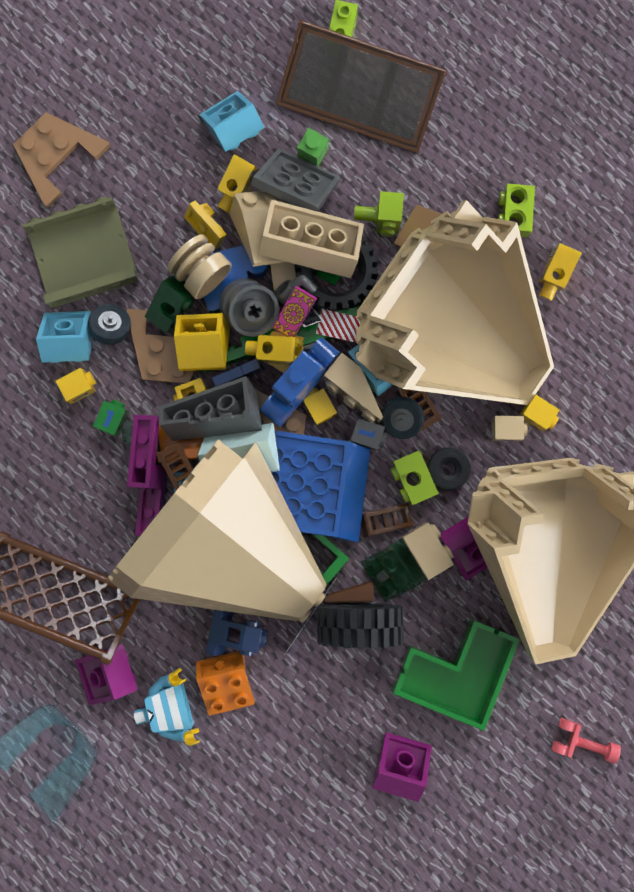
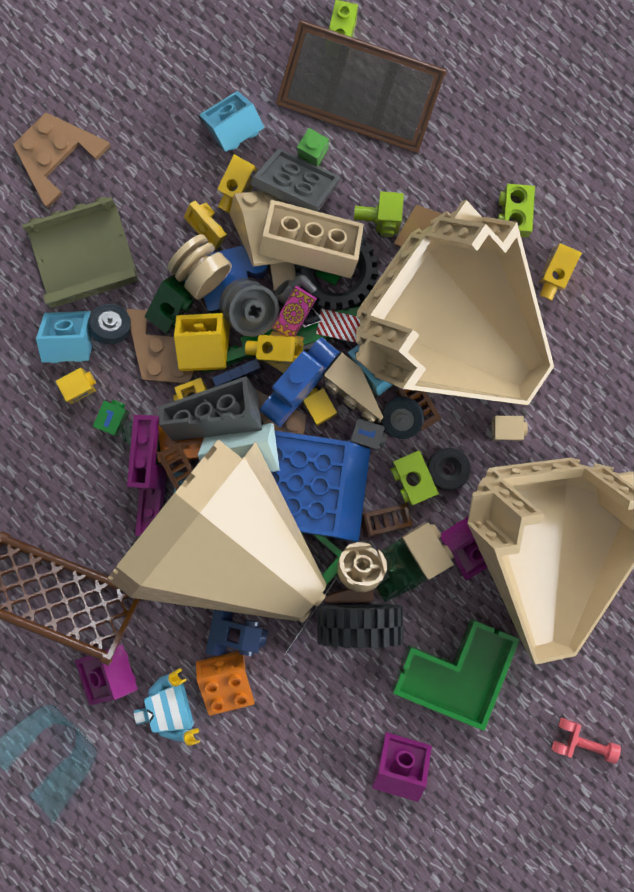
yellow brick [519,395,560,431] -> none
none -> tan cylinder [337,542,387,592]

